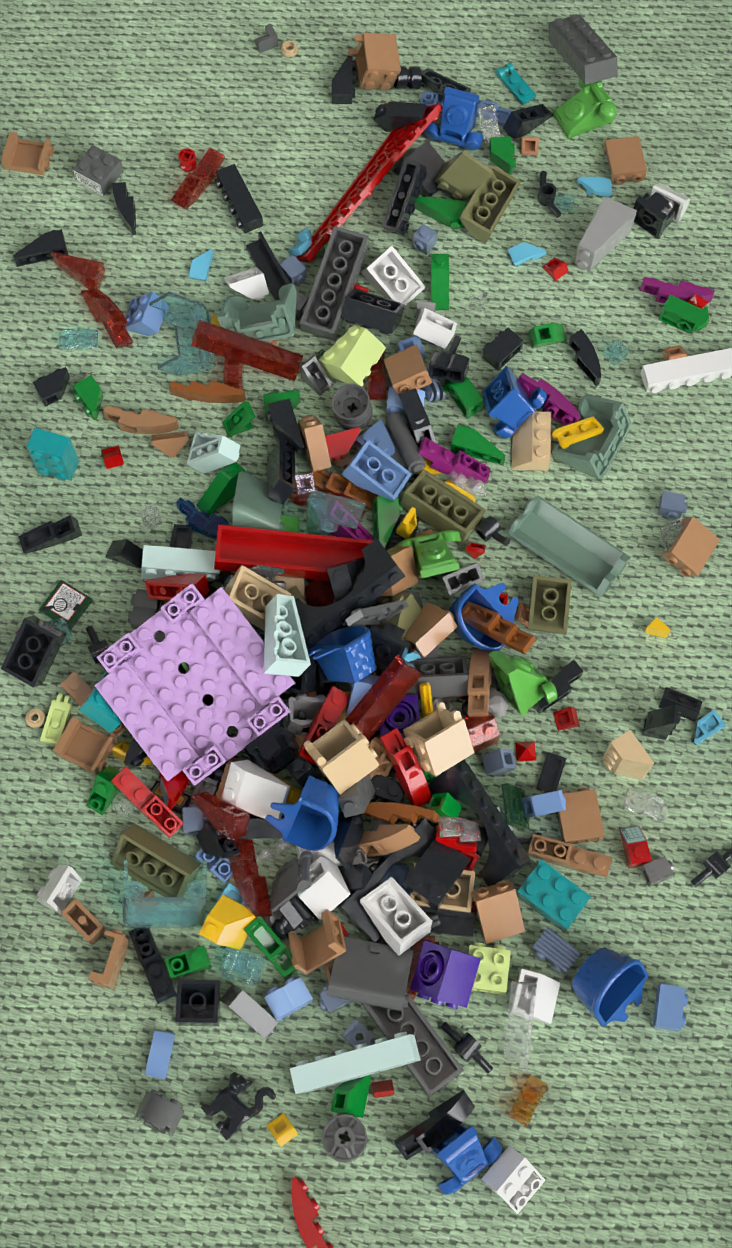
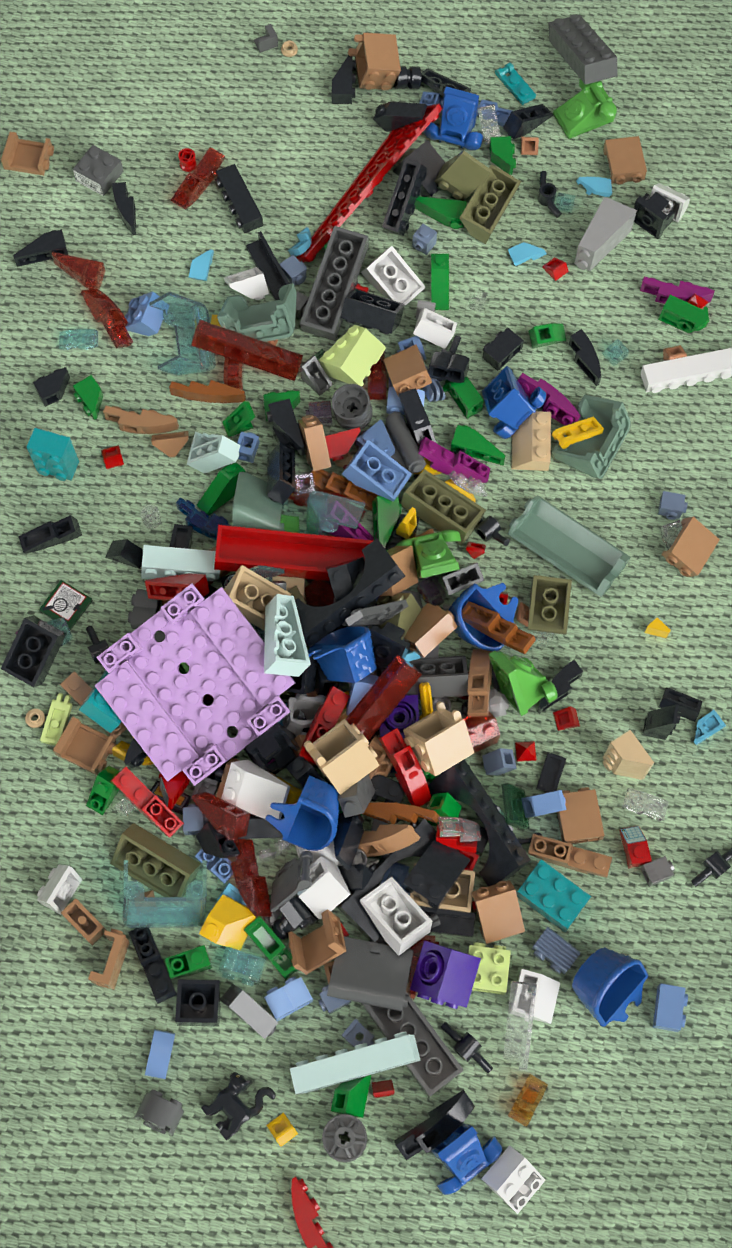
none -> medium blue brick [237,432,260,463]
none -> brick [305,401,332,426]
none -> brick [417,575,446,606]

